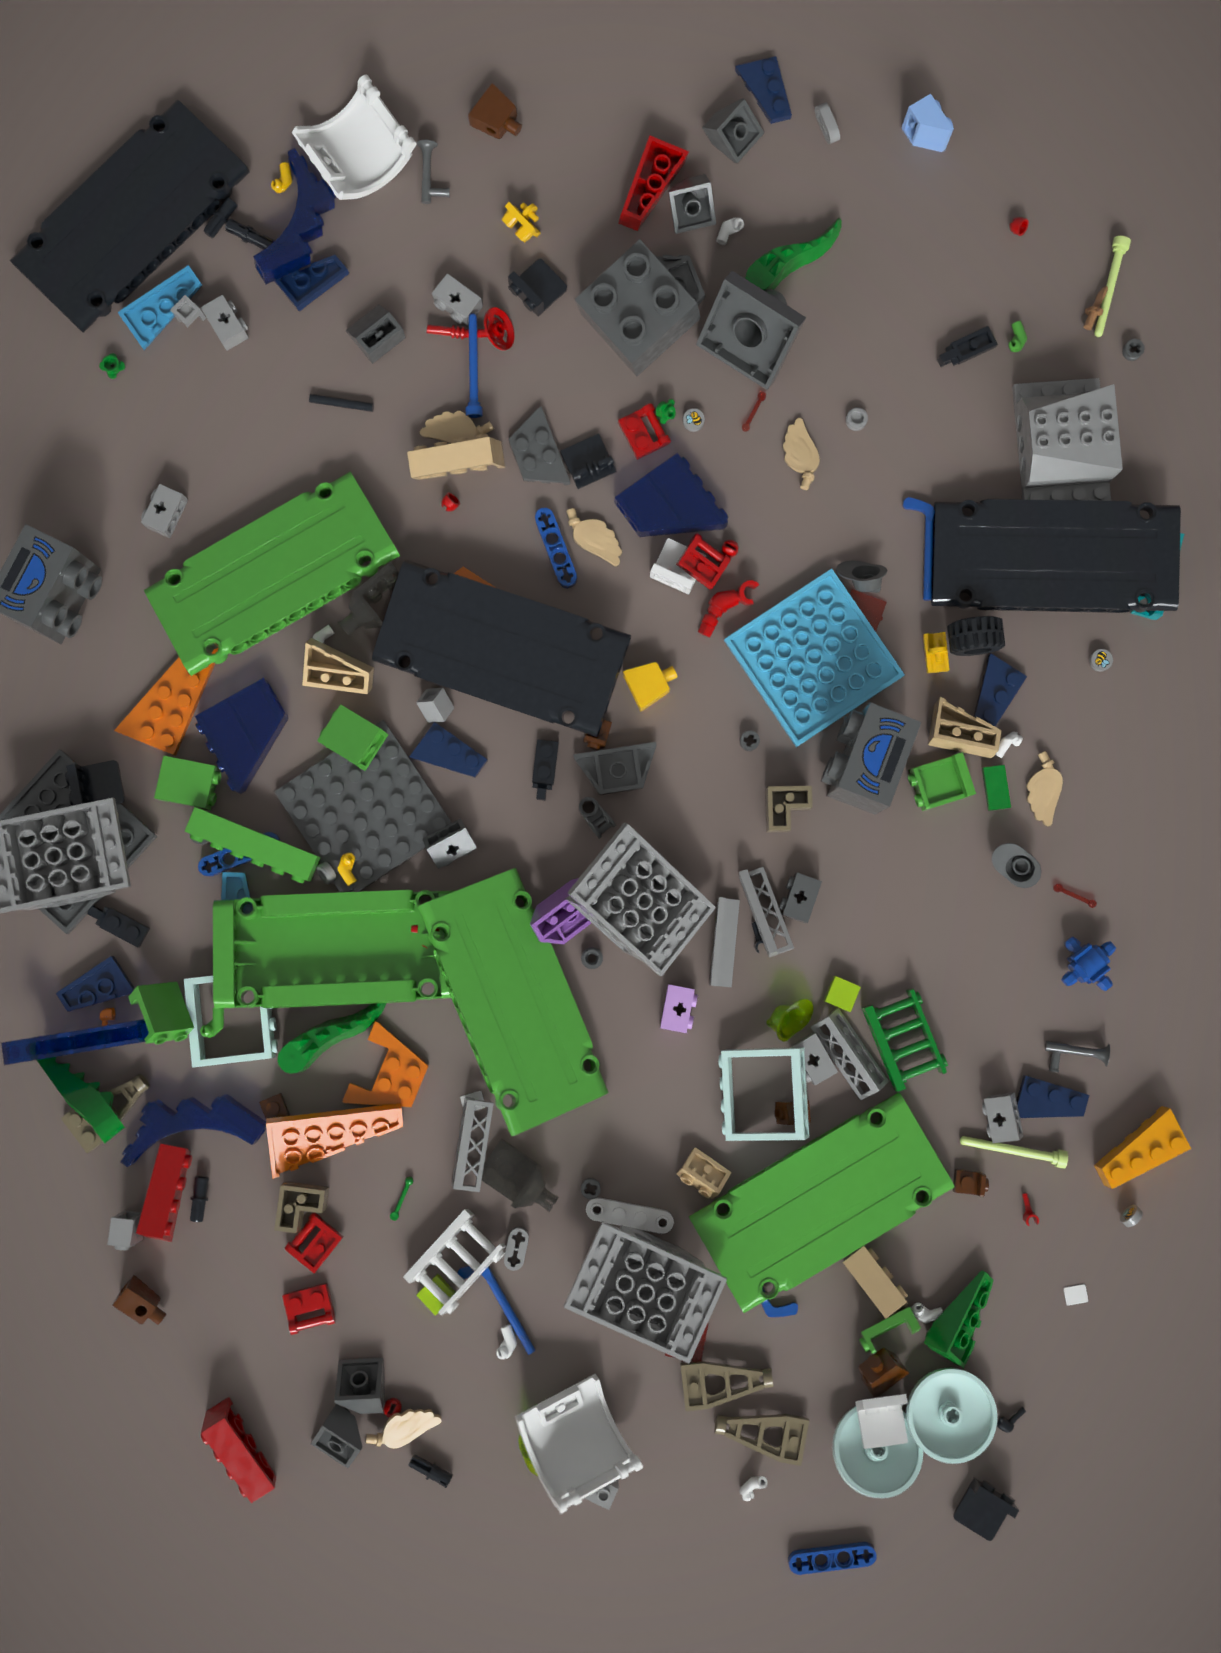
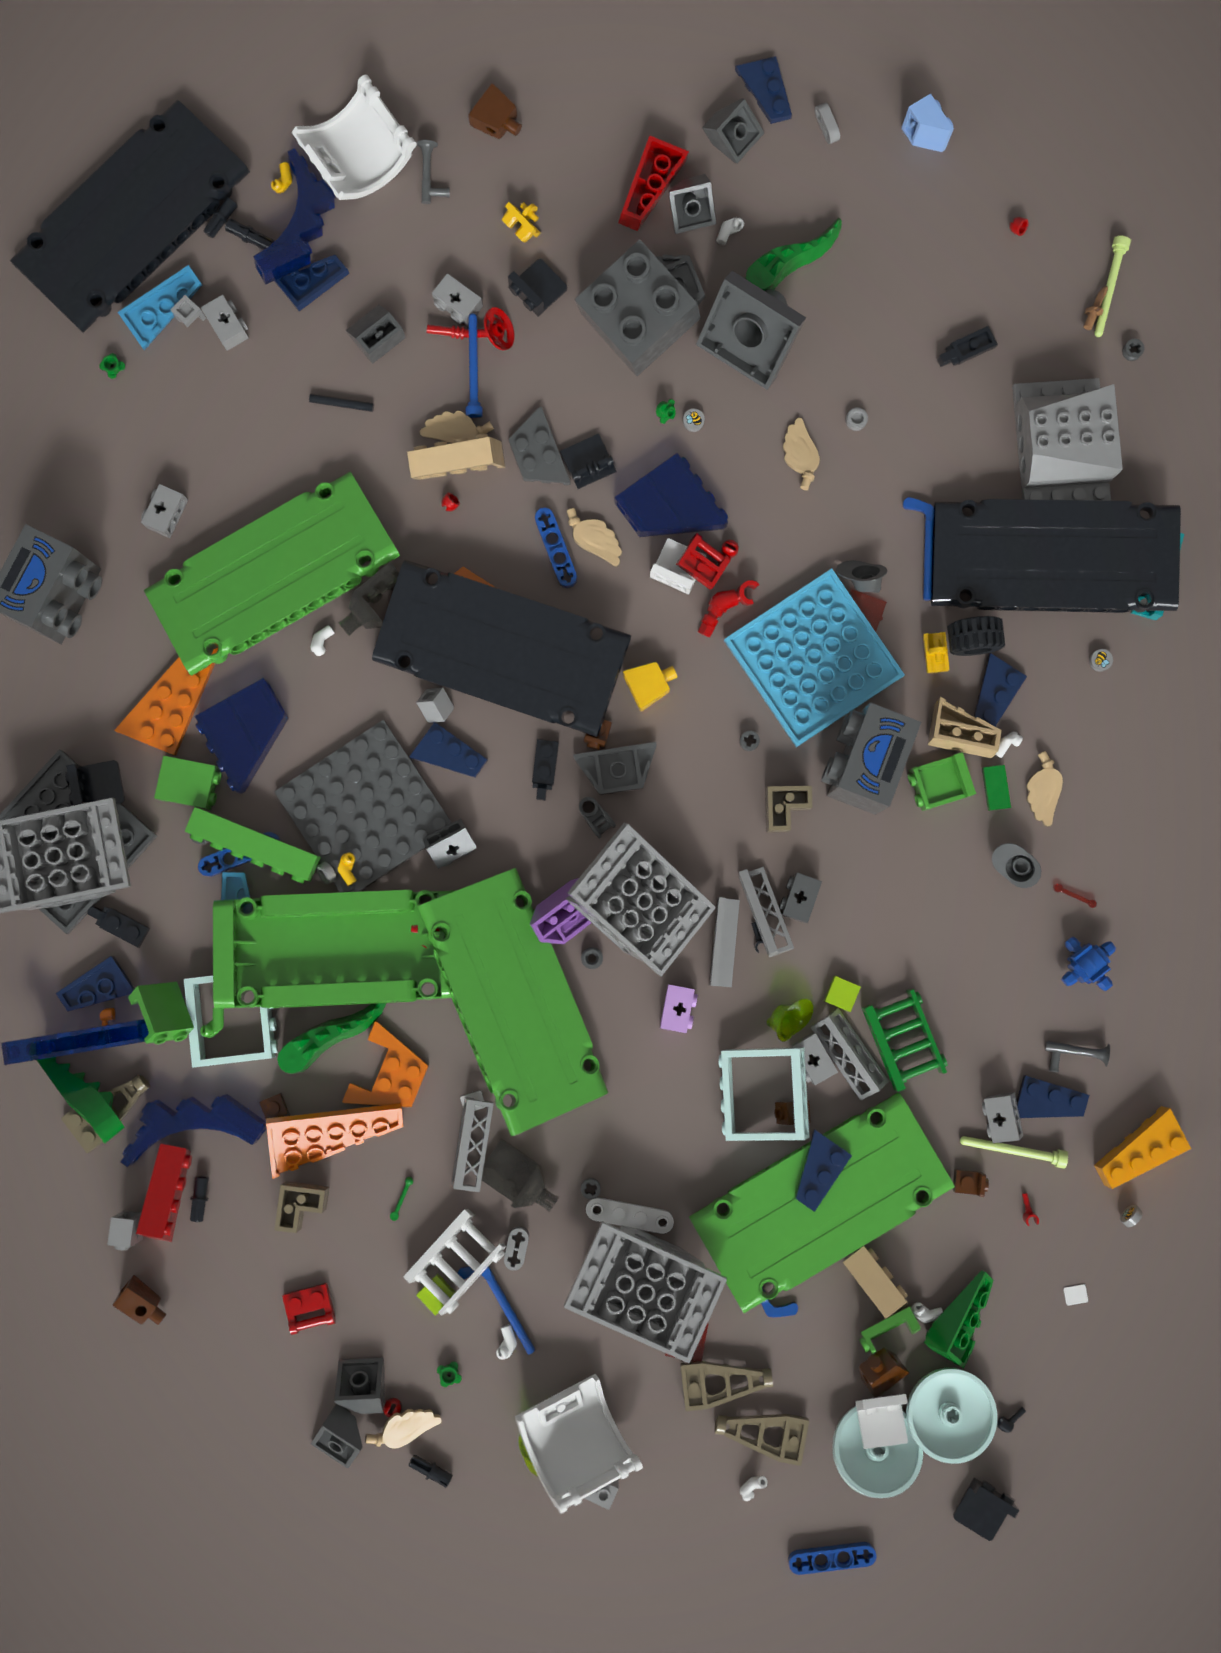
red wedge [201,1397,276,1503] -> none
red plate [284,1212,344,1273] -> none
tan wedge [302,638,374,694] -> none
bright green panel [317,704,389,771] -> none
red plate [618,403,671,460] -> none
tan bracket [677,1147,732,1199] -> none
clear red hinge [742,392,766,432] -> none
bright green arm [1009,321,1027,353] -> none
none -> green plate [437,1361,462,1387]
none -> dark blue wing [795,1129,852,1212]

